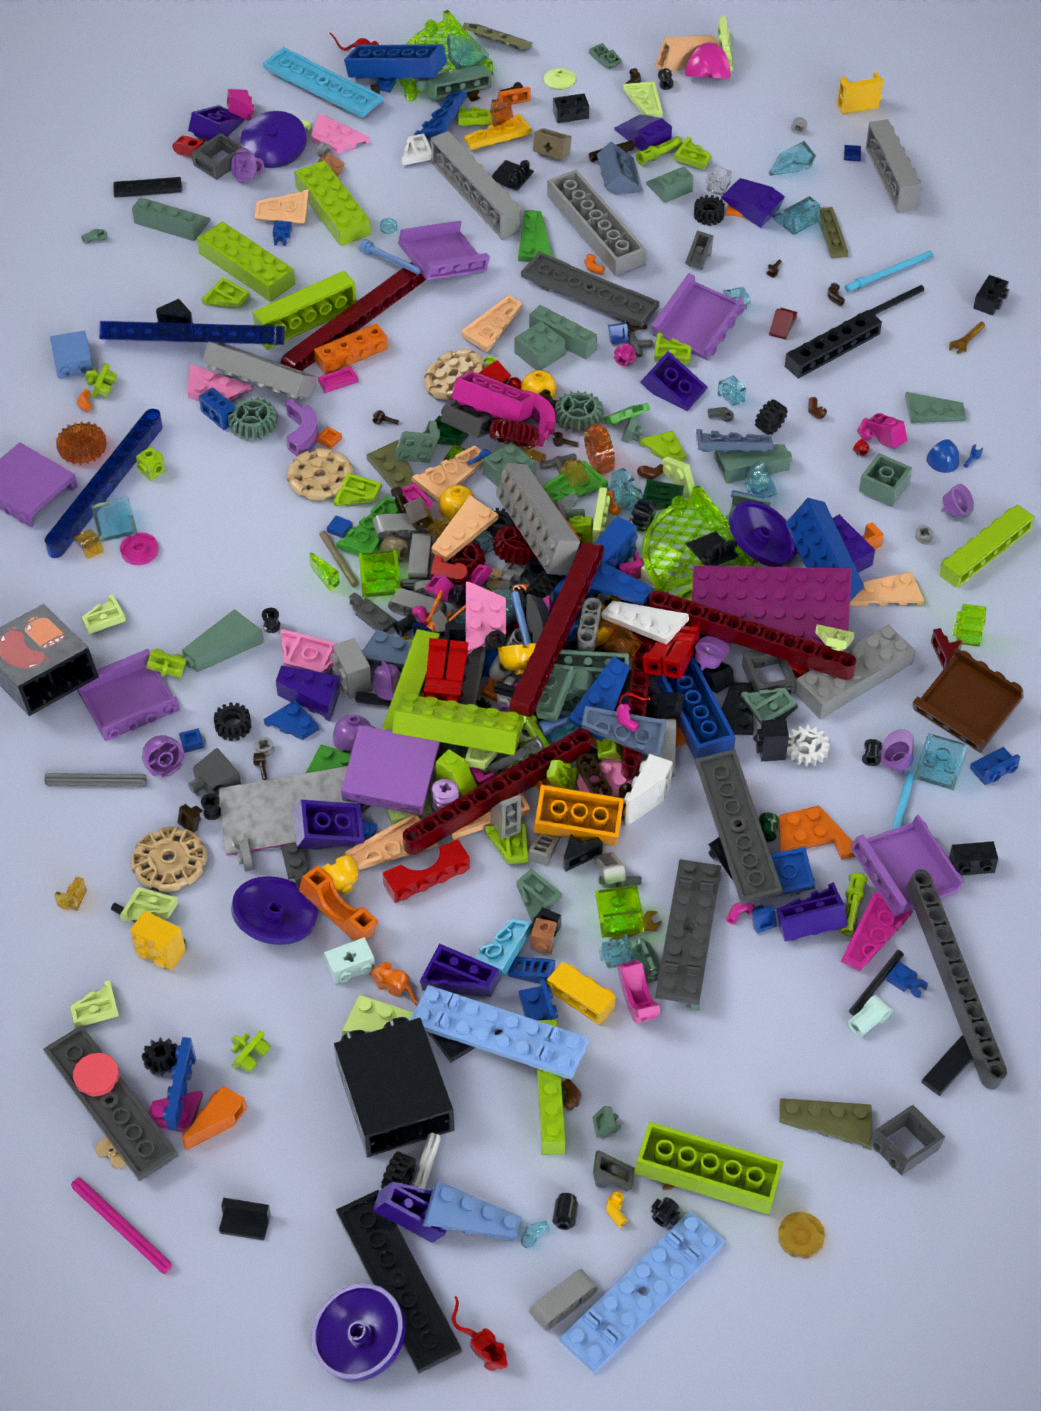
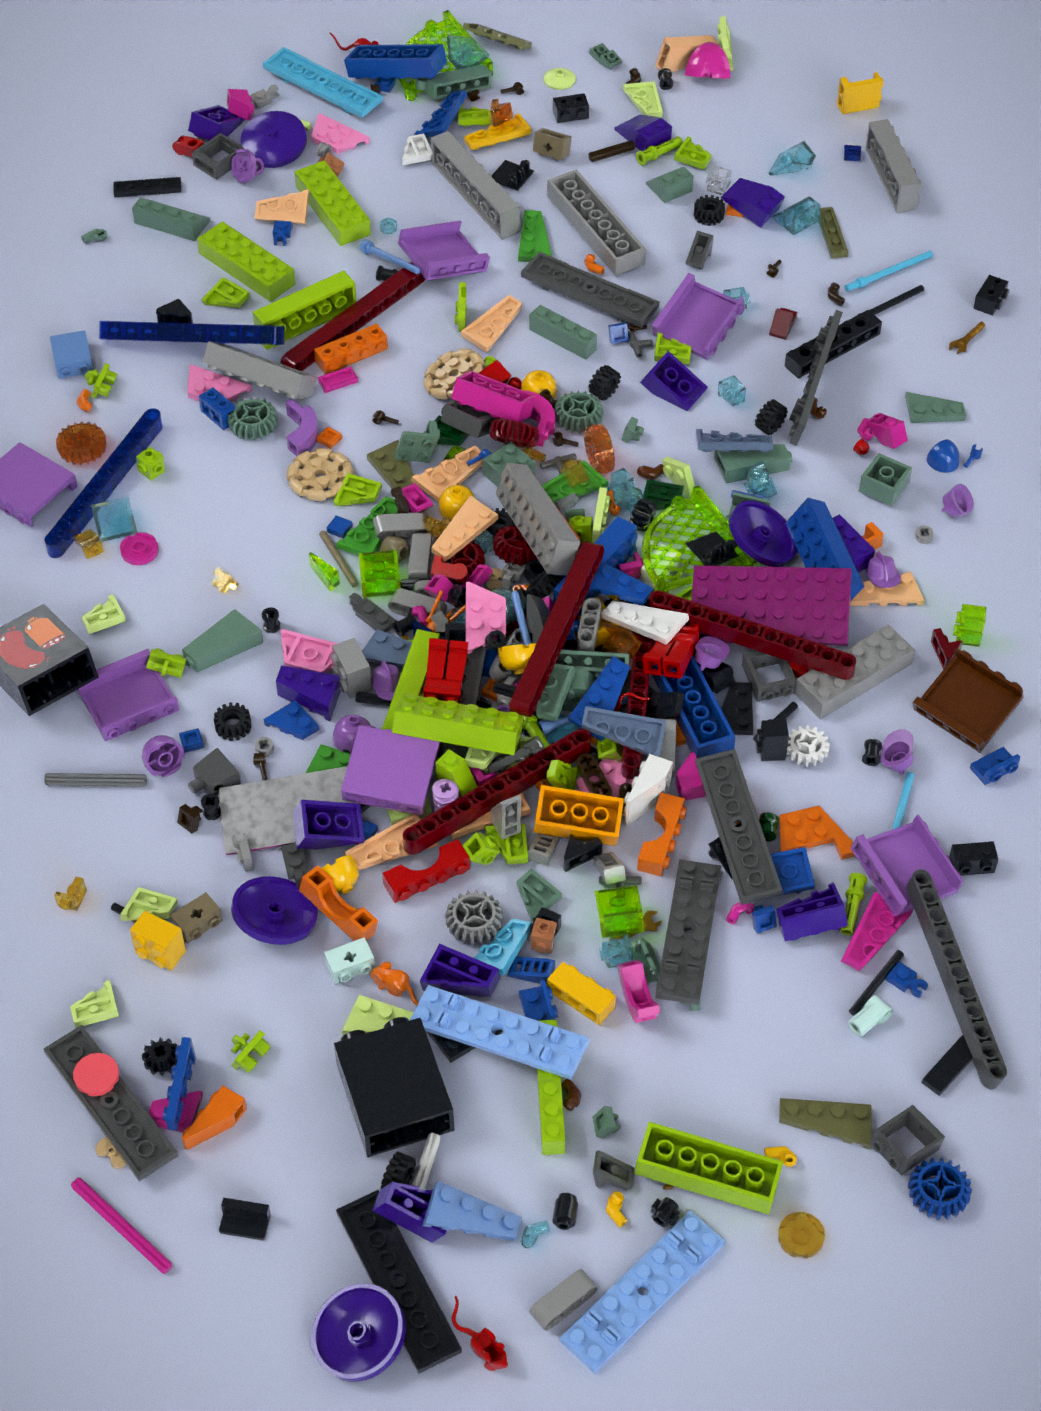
tan plate [131,826,207,892] -> none
dark brown brick [404,497,434,530] -> none
orange slope [497,87,530,107] -> none
sand green brick [514,321,565,370] -> none
sand blue slope [597,142,642,195] -> none
bright green wing [603,403,650,426] -> none
dark pink gear [613,344,636,366] -> none
dark pink arm [616,704,639,733] -> none
lime wing [640,431,686,462] -> none
dark grey arm [707,407,734,422] -> none
sand green wing [740,688,796,725] -> none
light grey bush [791,117,808,134] -> none
yellowish green wing [815,624,855,651] -> none
clear light blue brick [914,733,968,790] -> none
lime brick [939,504,1035,588] -> none
none -> dark tan brick [170,892,223,943]
none -> clear yellow tile [212,568,239,593]
none -> light grey plate [249,84,280,109]
none -> black bush [376,265,398,281]
none -> light grey gear [445,889,503,946]
none -> lime wing [455,282,467,332]
none -> lime brick [462,832,501,865]
none -> black tyre [588,365,621,401]
none -> orange arch [637,792,687,877]
none -> dark pink slope [675,752,705,801]
none -> yellow arm [764,1146,797,1167]
none -> dark grey piece [789,310,843,446]
none -> medium lavender piece [865,551,901,588]
none -> blue gear [908,1157,972,1220]

